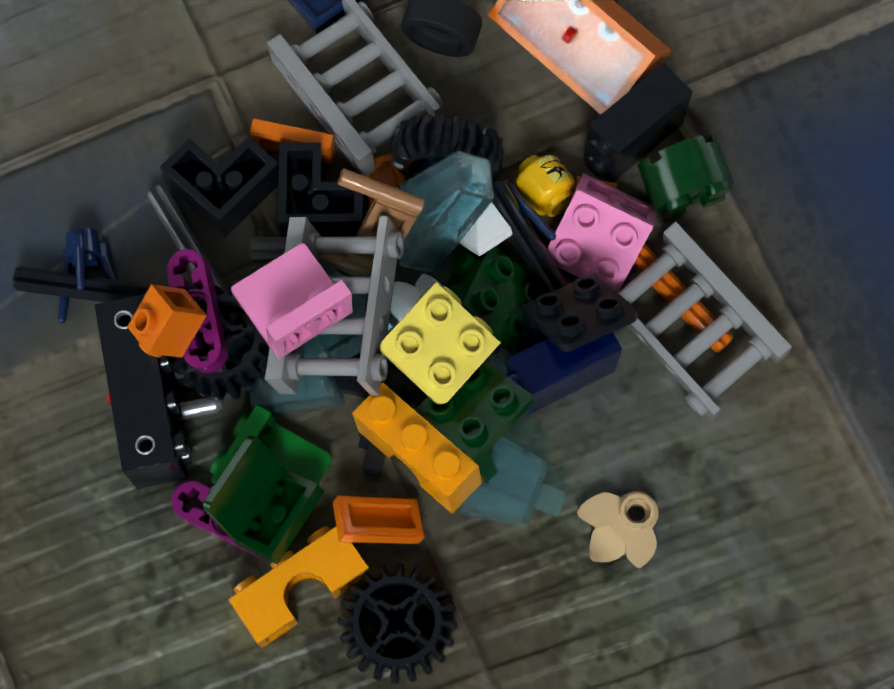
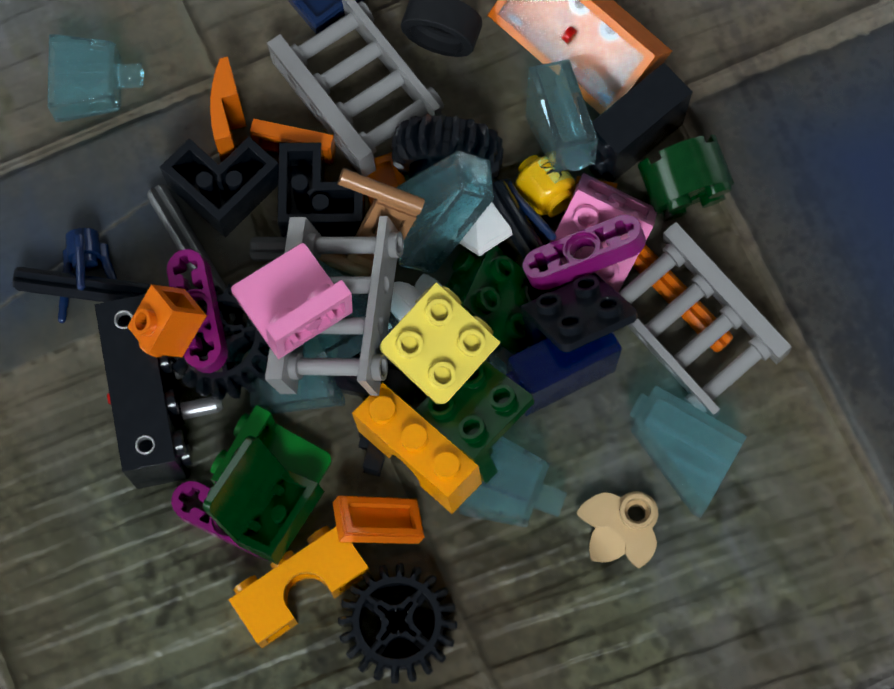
none -> clear light blue torso [47,34,144,122]
none -> orange slope [210,56,247,162]
none -> magenta beam [523,215,646,290]
none -> clear light blue slope [526,59,598,173]
none -> clear light blue slope [630,385,747,518]

